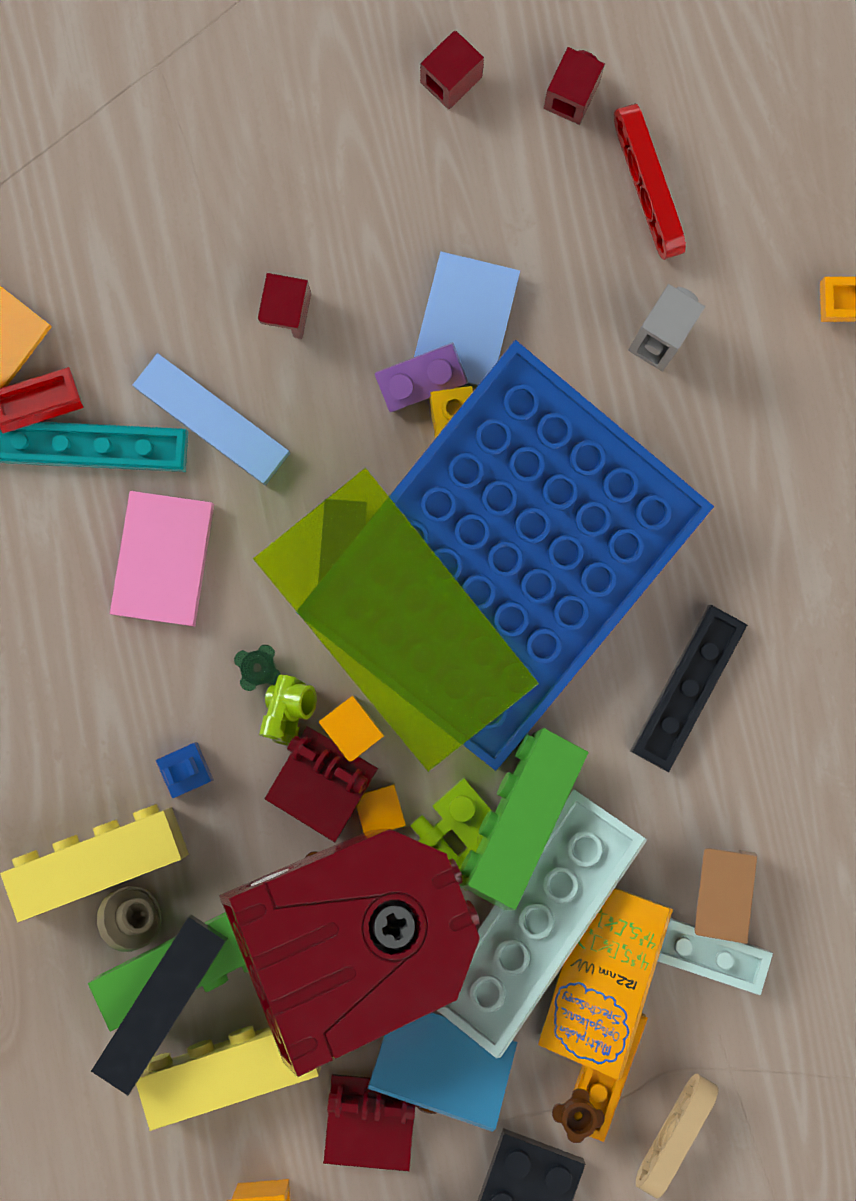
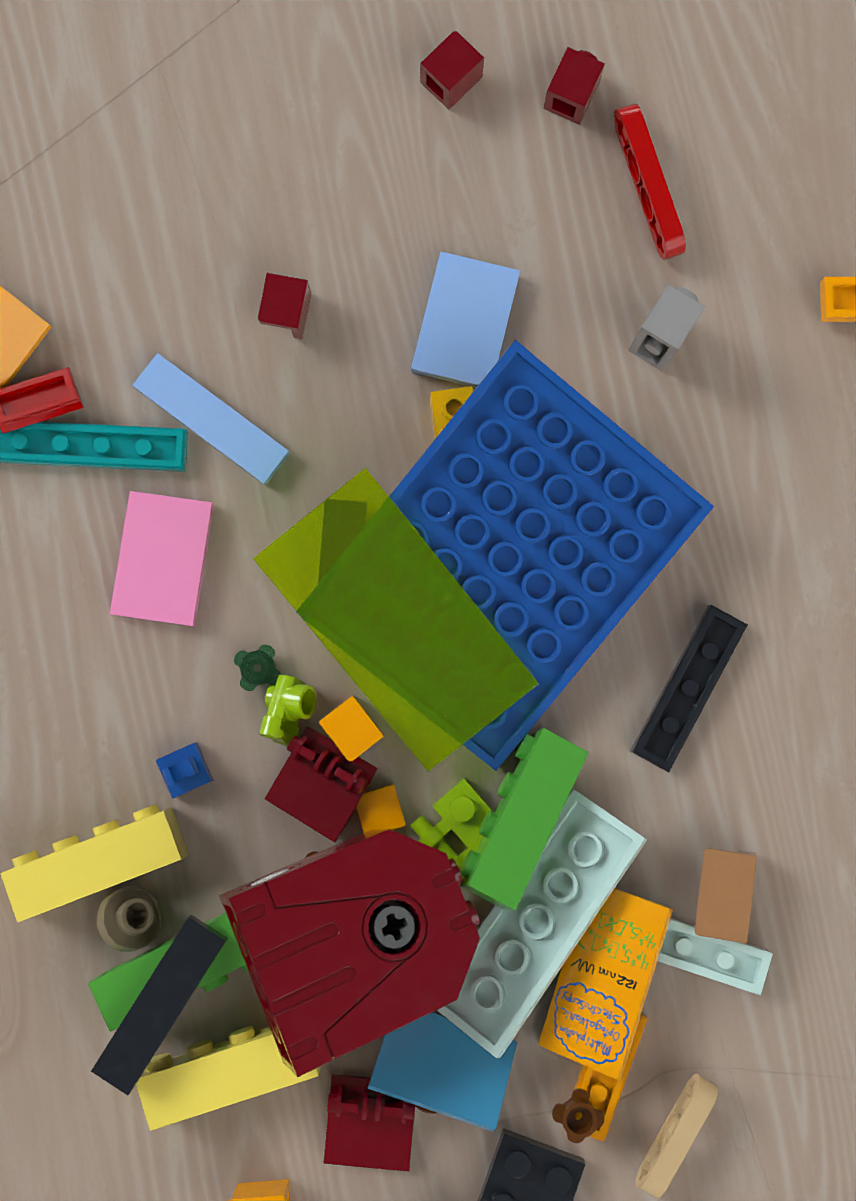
medium lavender plate [375,342,468,413] -> none

